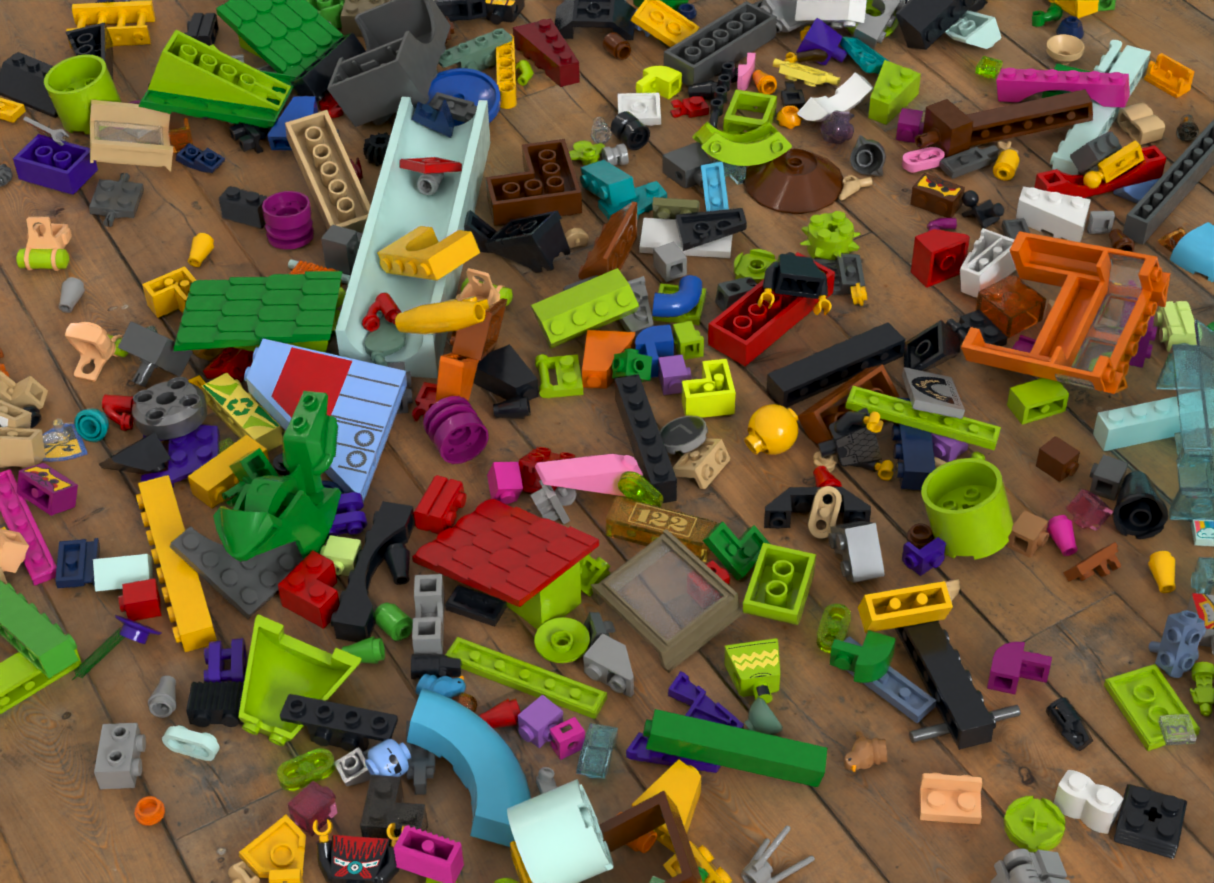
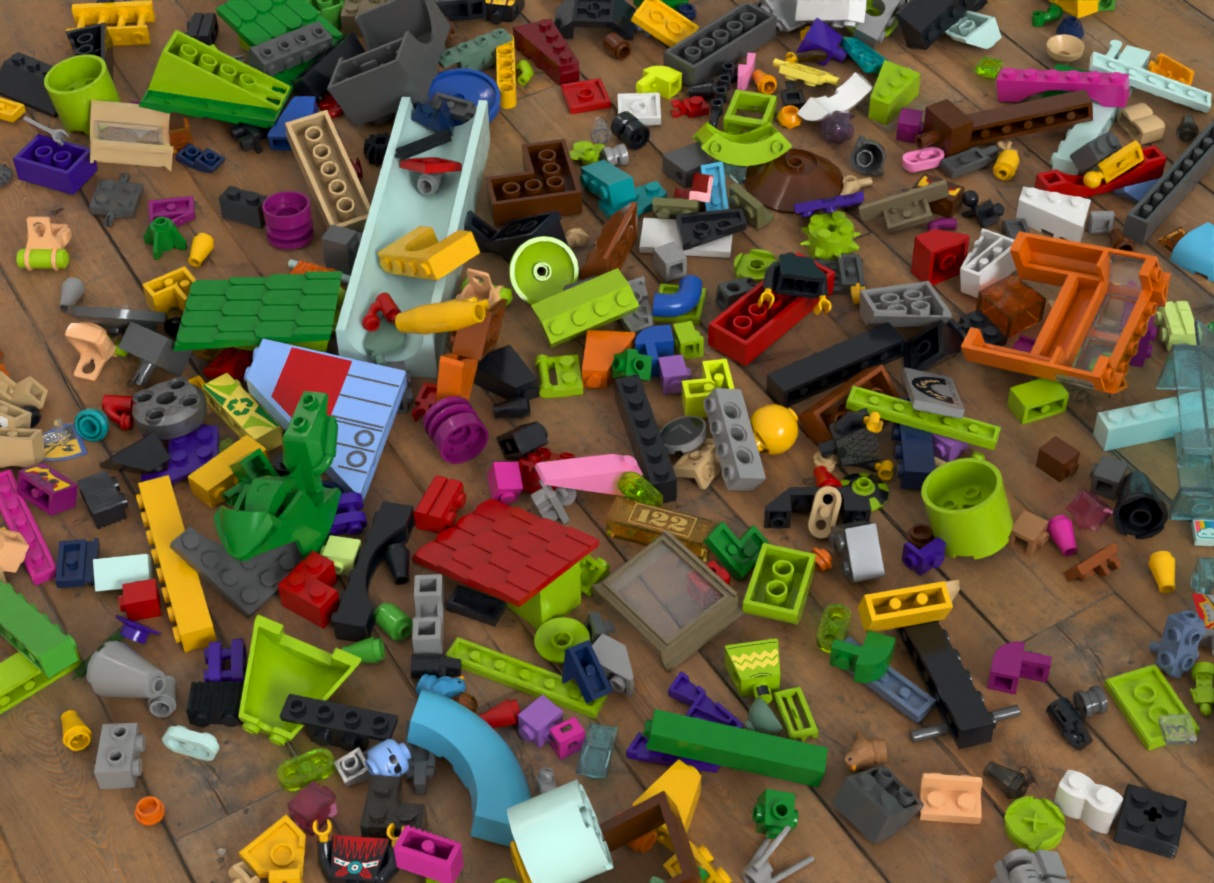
none -> yellow cone [61,710,92,751]
none -> dark grey dish [68,305,167,334]
none -> black brick [77,470,129,529]
none -> light grey cone [86,641,166,698]
none -> green brick [143,217,188,260]
none -> magenta wing [148,196,195,227]
none -> black cone [164,307,182,339]
none -> dark grey brick [248,21,333,76]
none -> black axle [395,129,453,161]
none -> black brick [496,421,548,460]
none -> lime dish [509,236,579,305]
none -> red tile [560,78,611,114]
none -> dark blue slope [562,640,613,704]
none -> red panel [674,173,714,203]
none -> light grey brick [703,388,766,491]
none -> olive bracket [729,183,775,229]
none -> green brick [752,789,798,839]
none -> lime tile [773,687,819,741]
none -> dark purple wing [794,191,864,218]
none -> orange plate [811,548,833,573]
none -> dark grey slope [832,765,924,844]
none -> dish [840,472,889,512]
none -> dark tan bracket [858,180,949,234]
none -> light grey wedge [860,281,952,327]
none -> clear smoke cone [983,761,1029,800]
none -> dark grey wheel [1073,685,1108,719]
none -> light aqua plate [1089,51,1212,113]

